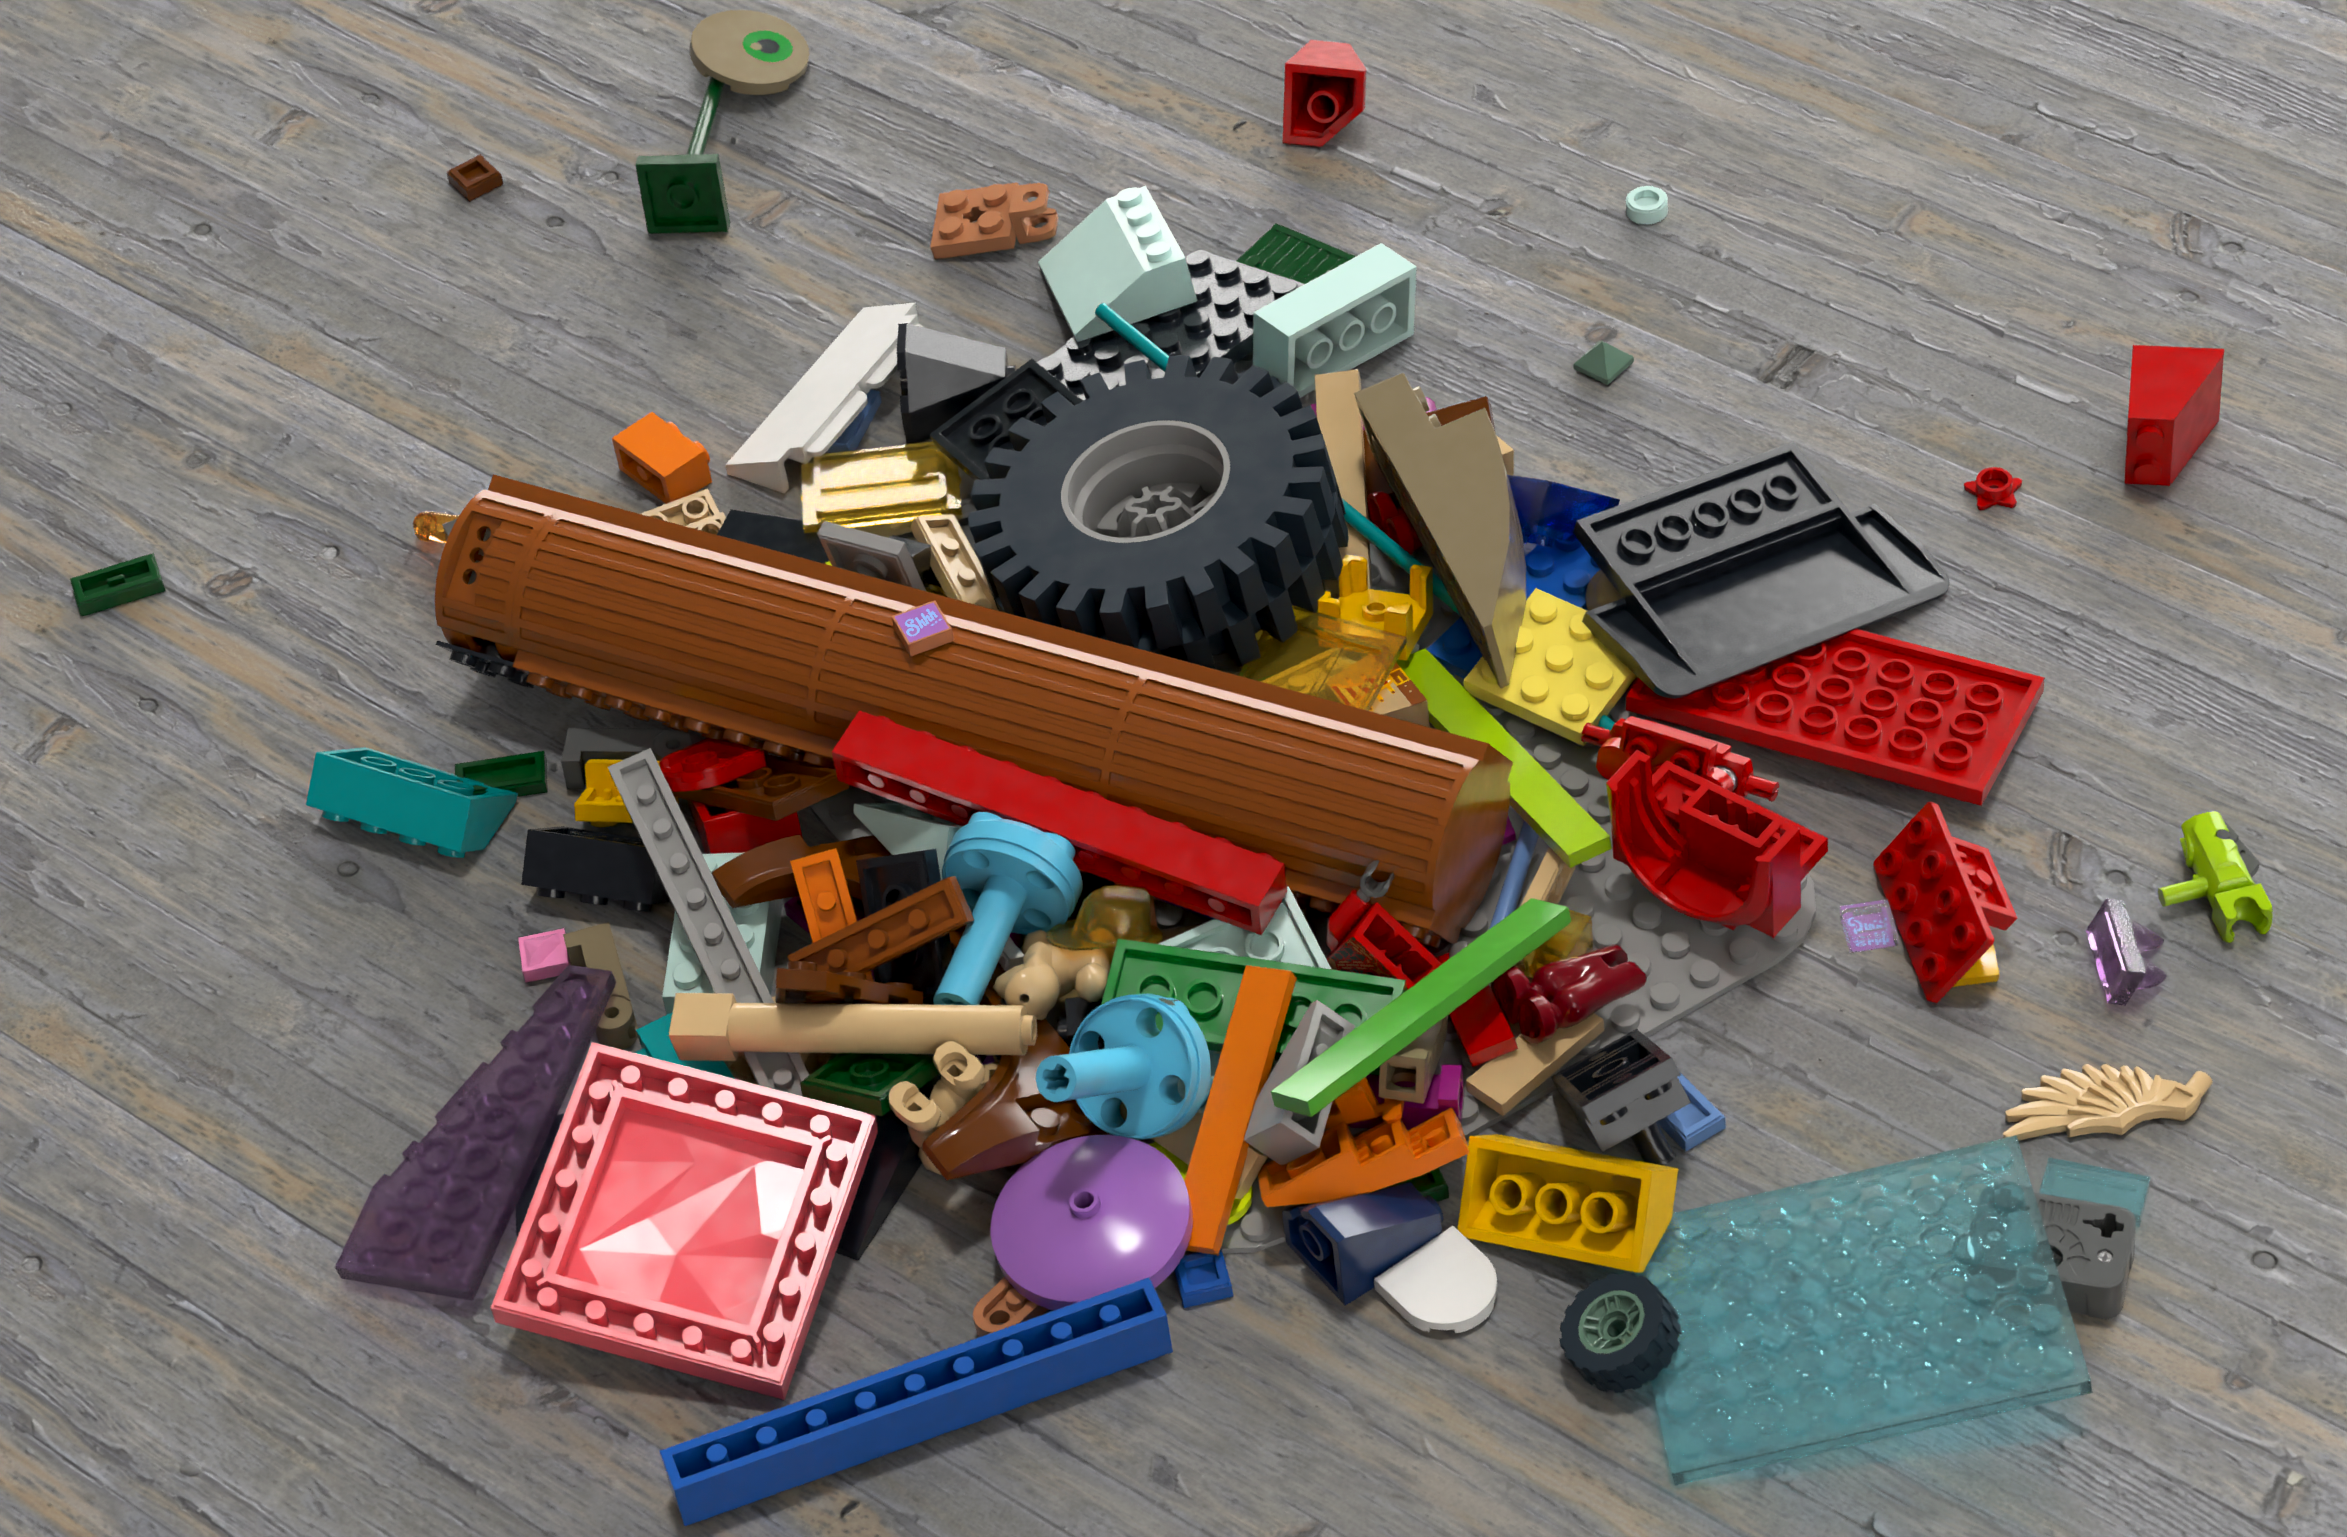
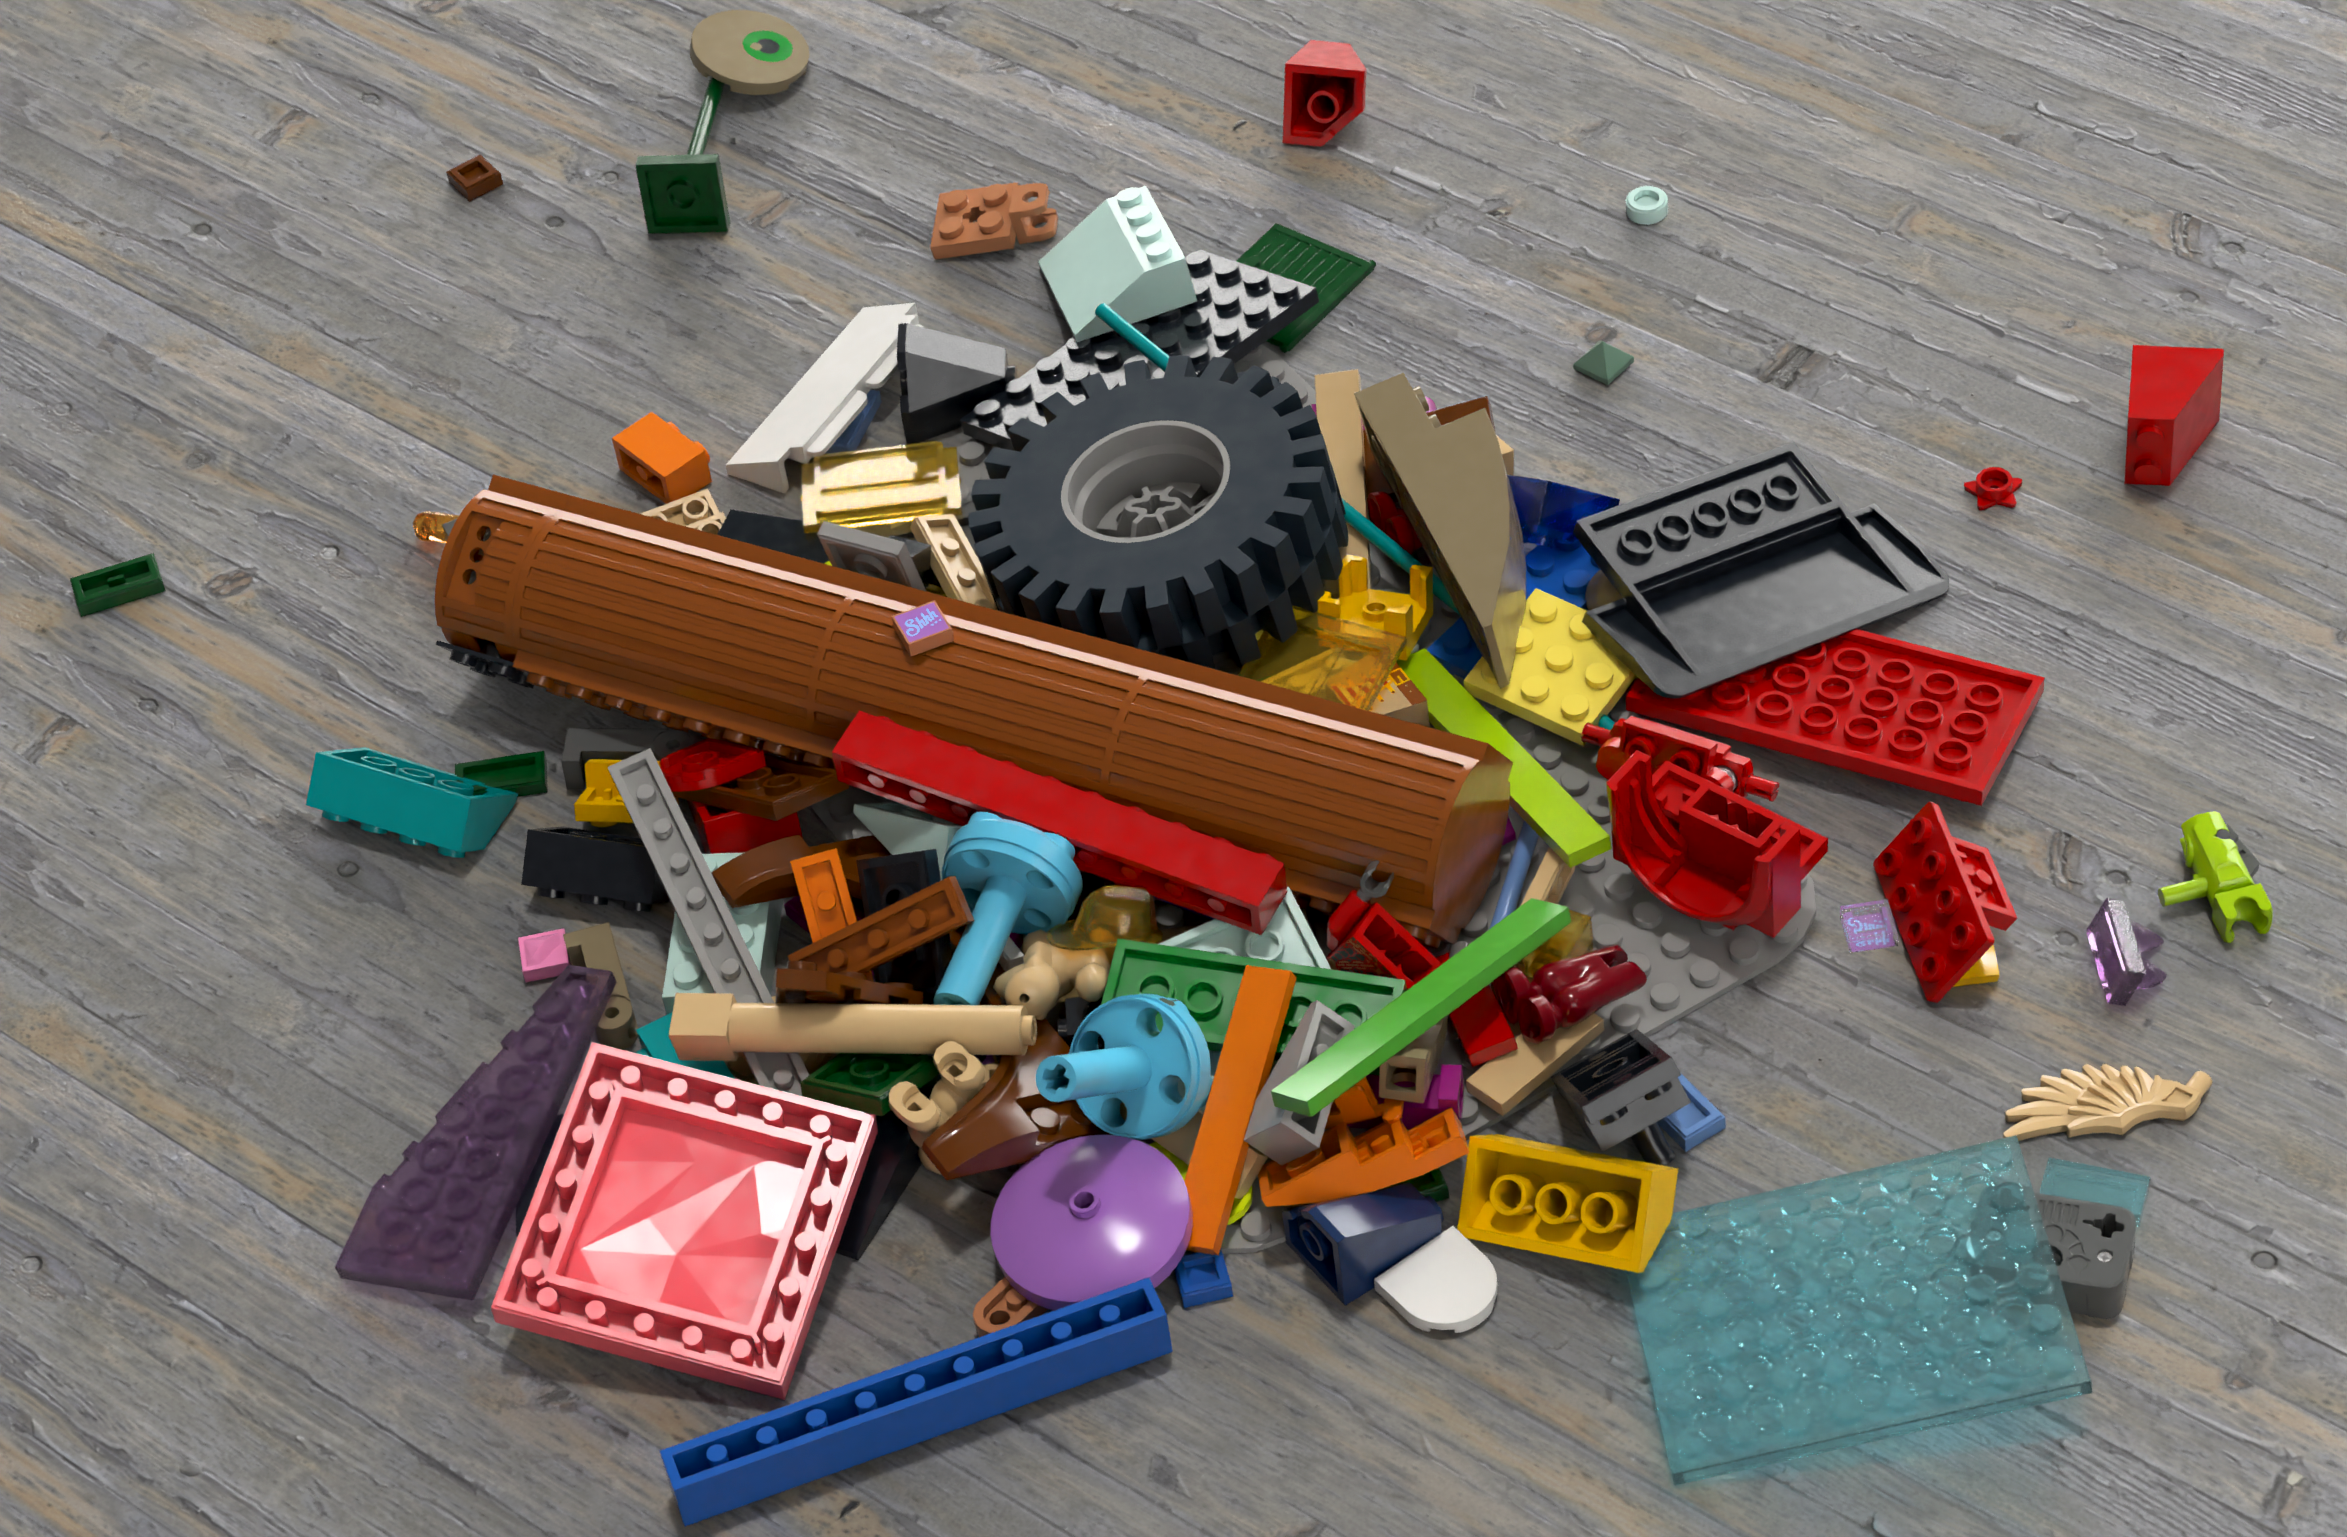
black plate [929,359,1083,481] -> none
light aqua brick [1253,243,1416,398] -> none
black wheel [1559,1272,1681,1393] -> none

